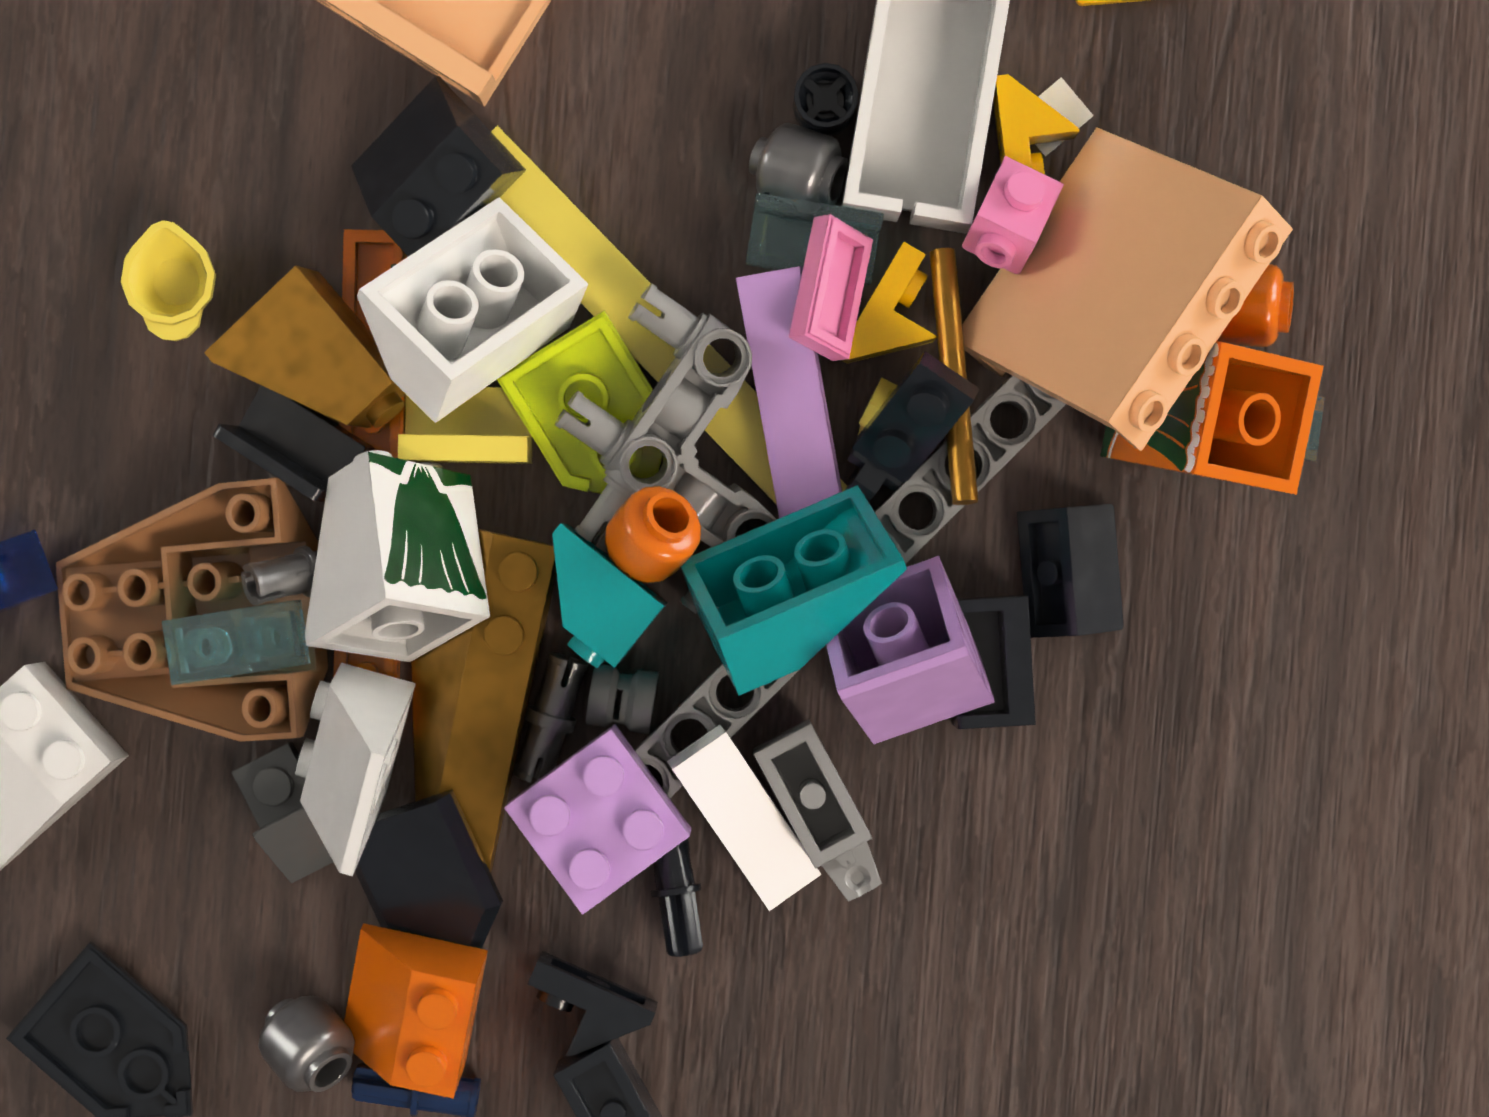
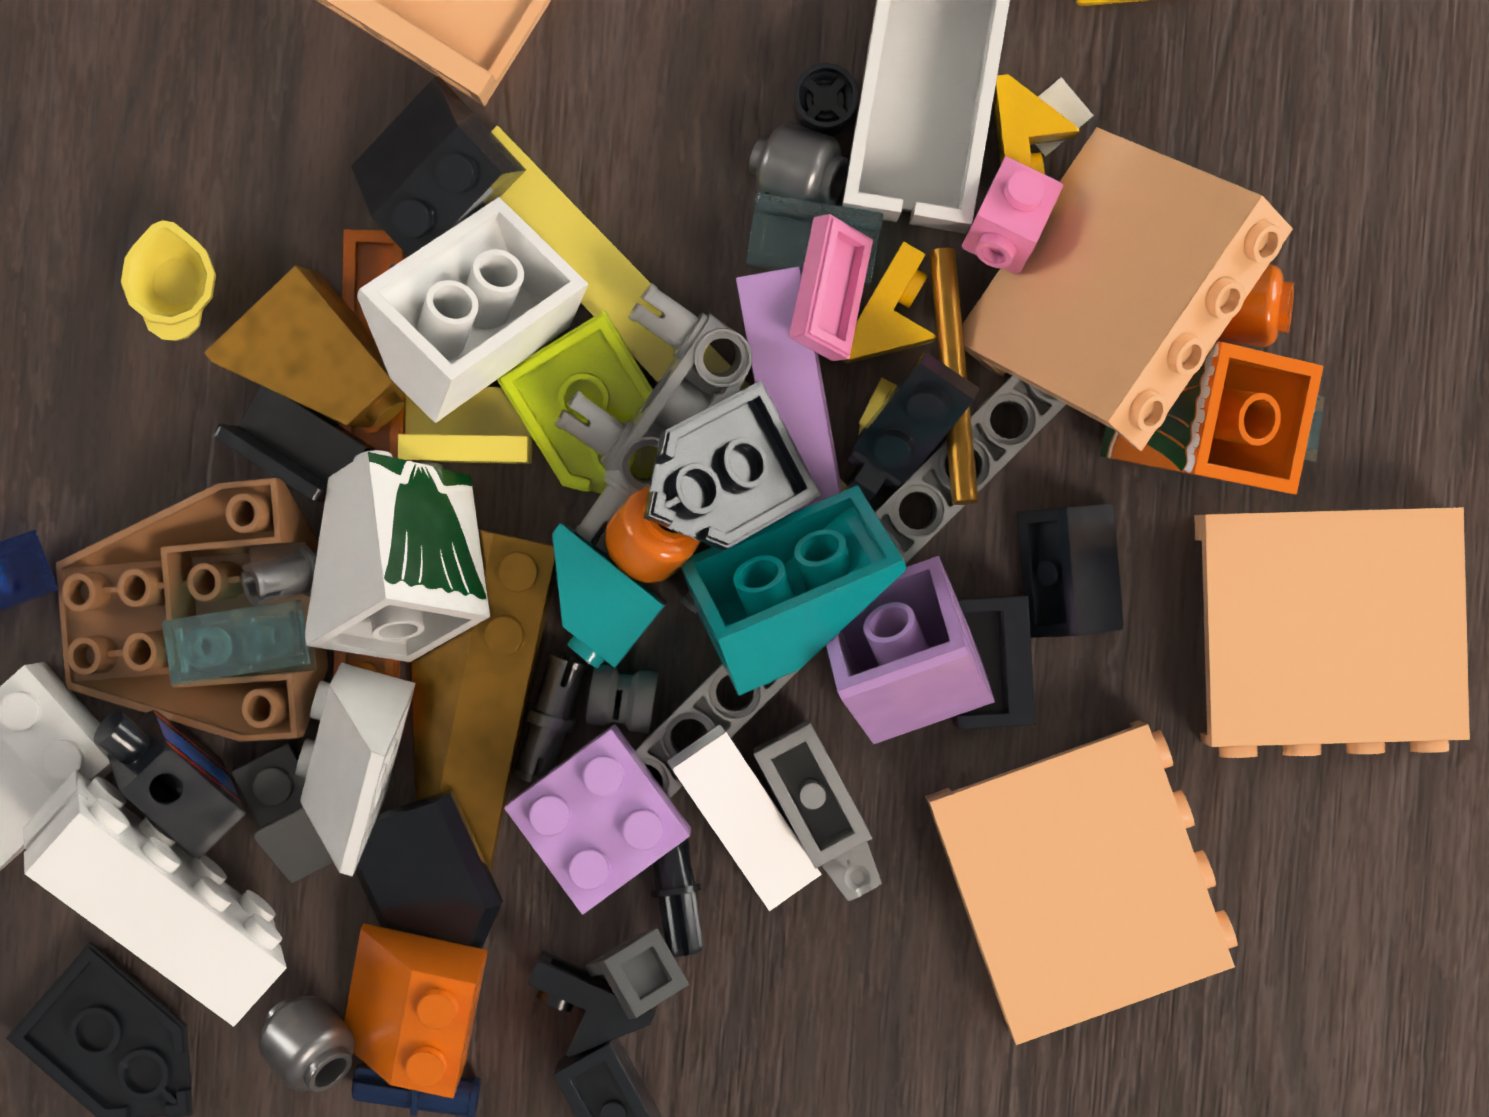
none -> white piece [23,769,287,1027]
none -> black torso [94,710,246,859]
none -> dark grey panel [585,929,689,1019]
none -> tile [643,381,821,550]
none -> light nougat panel [925,720,1238,1045]
none -> light nougat panel [1194,507,1470,758]

